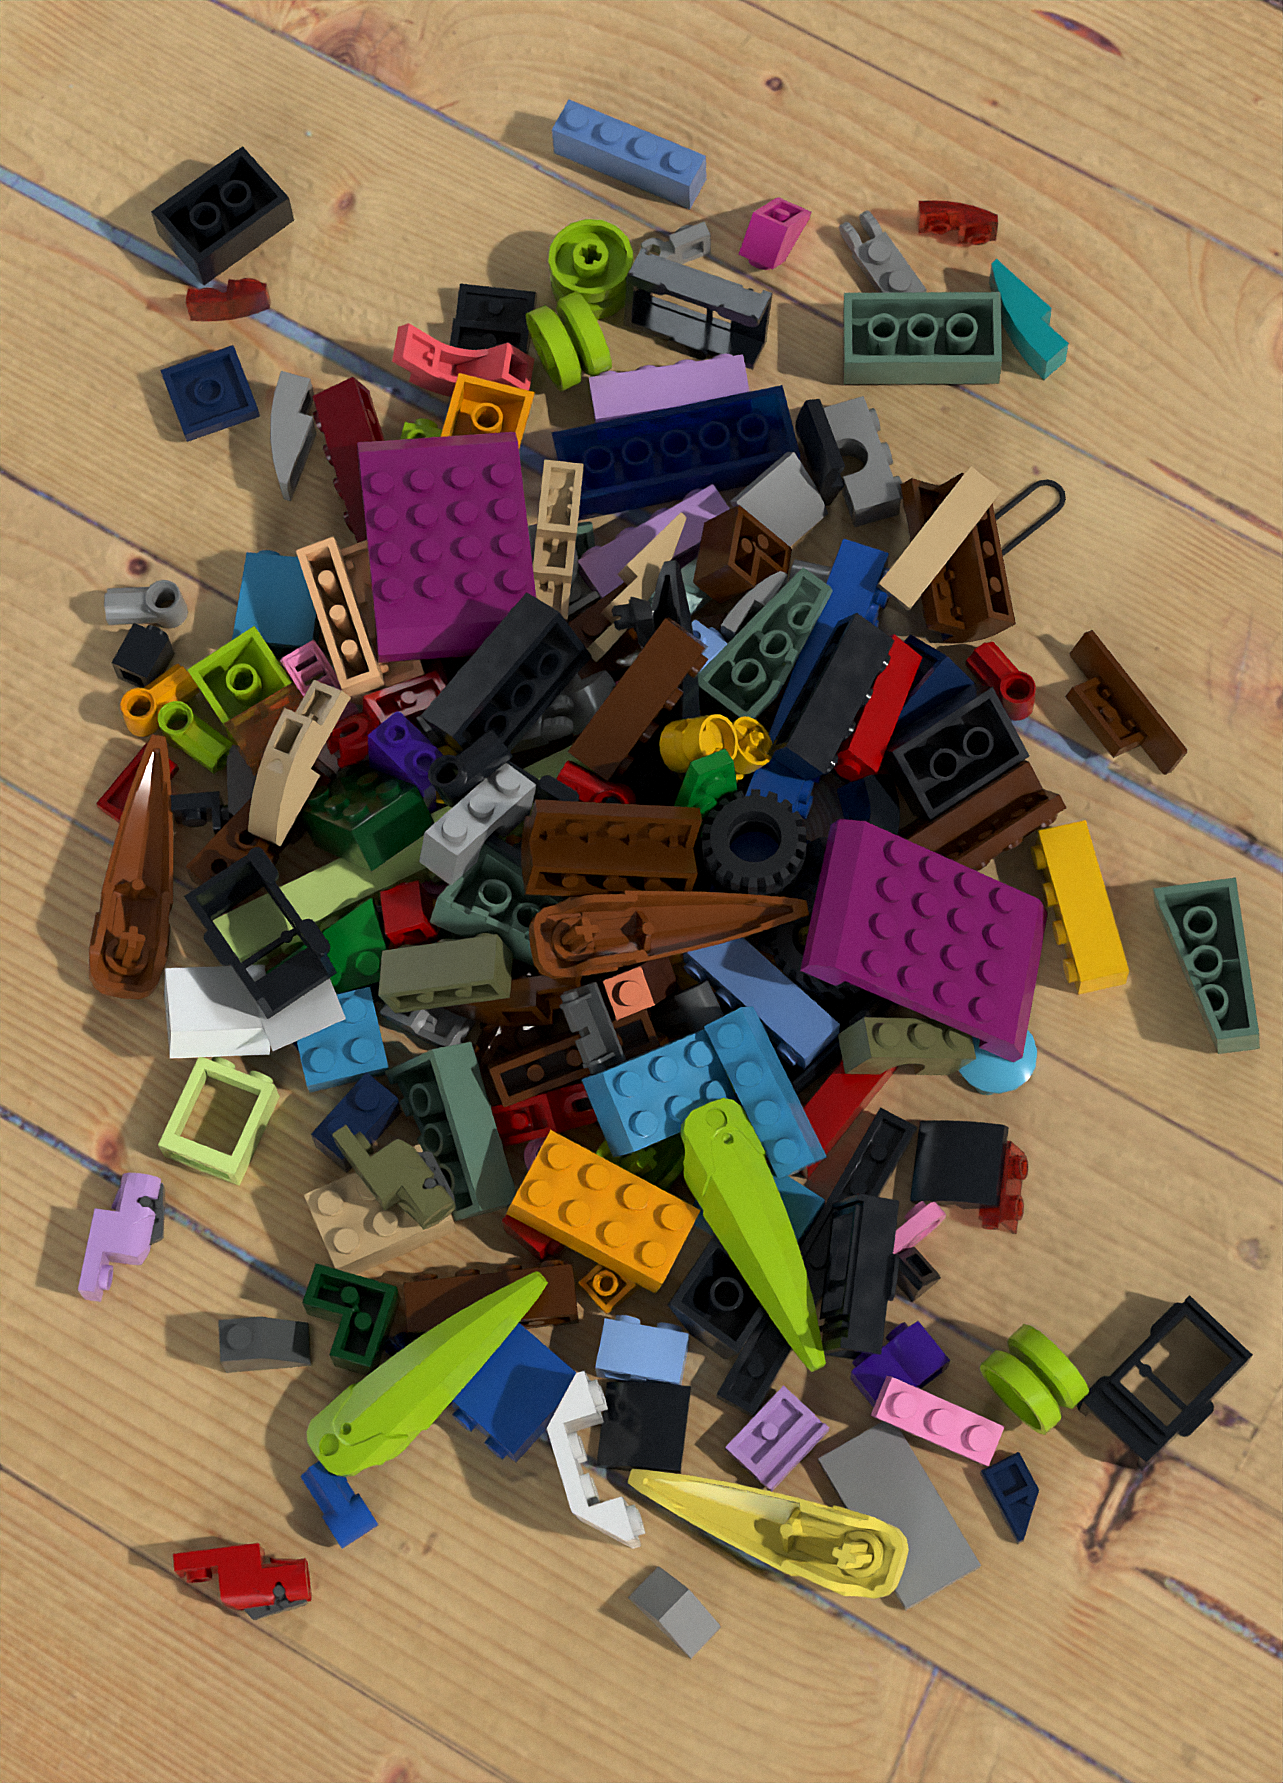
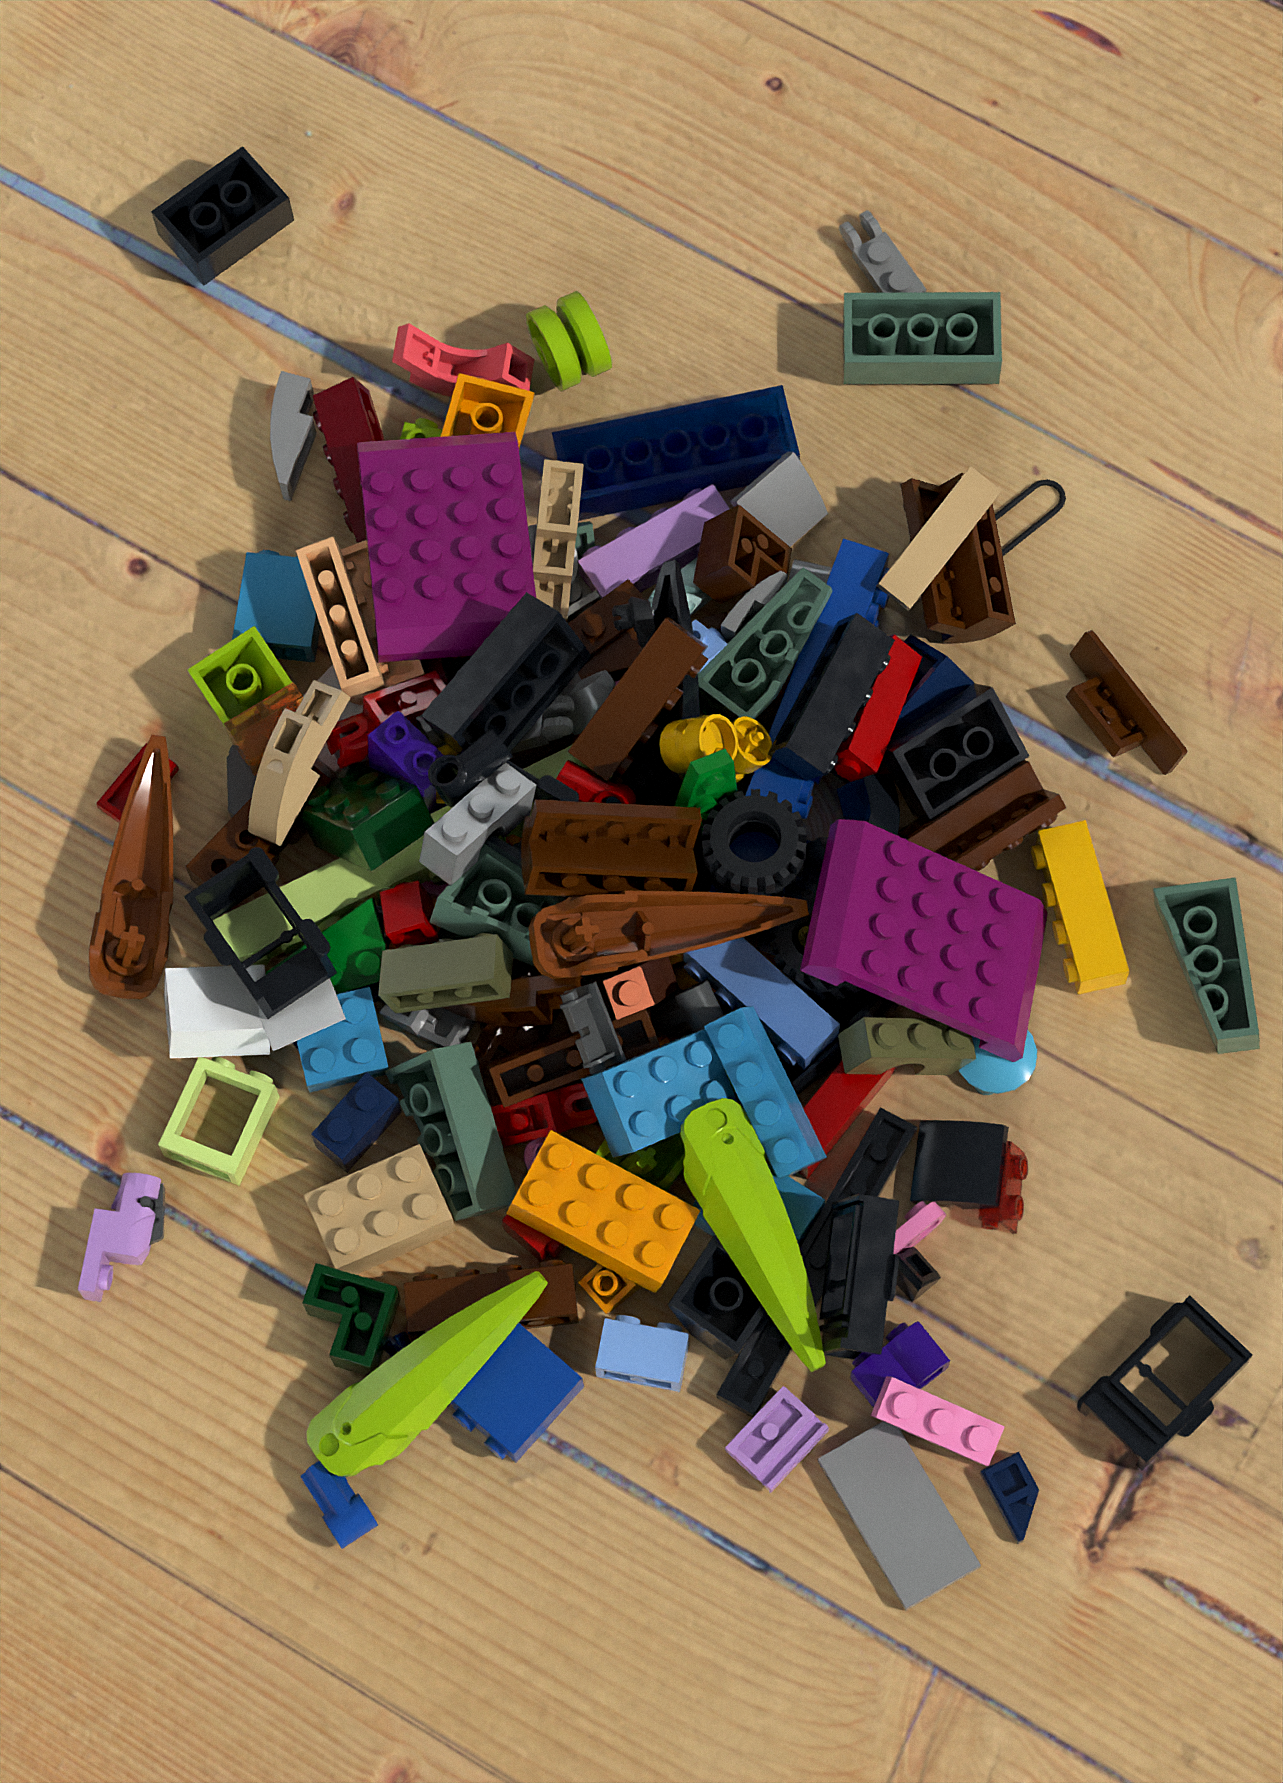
light grey piece [104,580,188,629] -> none
black brick [111,623,175,688] -> none
light orange piece [120,663,200,737] -> none
lime piece [158,701,233,774] -> none
dark blue plate [160,345,260,442] -> none
black bracket [171,791,231,835] -> none
red plate [173,1543,312,1620] -> none
clear red slope [185,278,271,322] -> none
dark grey slope [218,1317,311,1373] -> none
bright pink slope [280,640,359,722] -> none
olive plate [332,1125,456,1230] -> none
black slope [450,283,537,355] -> none
white slope [547,1371,645,1549] -> none
lime wheel [548,219,634,320] -> none
medium blue brick [552,100,706,210] -> none
tan slope [587,512,686,662] -> none
lavender brick [589,354,751,436] -> none
black slope [596,1382,691,1474] -> none
piece [624,248,772,370] -> none
light yellow piece [627,1469,909,1599] -> none
light grey slope [628,1566,721,1659] -> none
light grey plate [641,222,711,264] -> none
dark pink slope [739,197,812,270] -> none
black slope [795,399,845,506] -> none
light grey arch [824,396,903,528] -> none
clear red slope [917,200,998,245] -> none
red piece [965,641,1036,721] -> none
lime wheel [980,1324,1089,1435] -> none
teal slope [989,259,1069,380] -> none

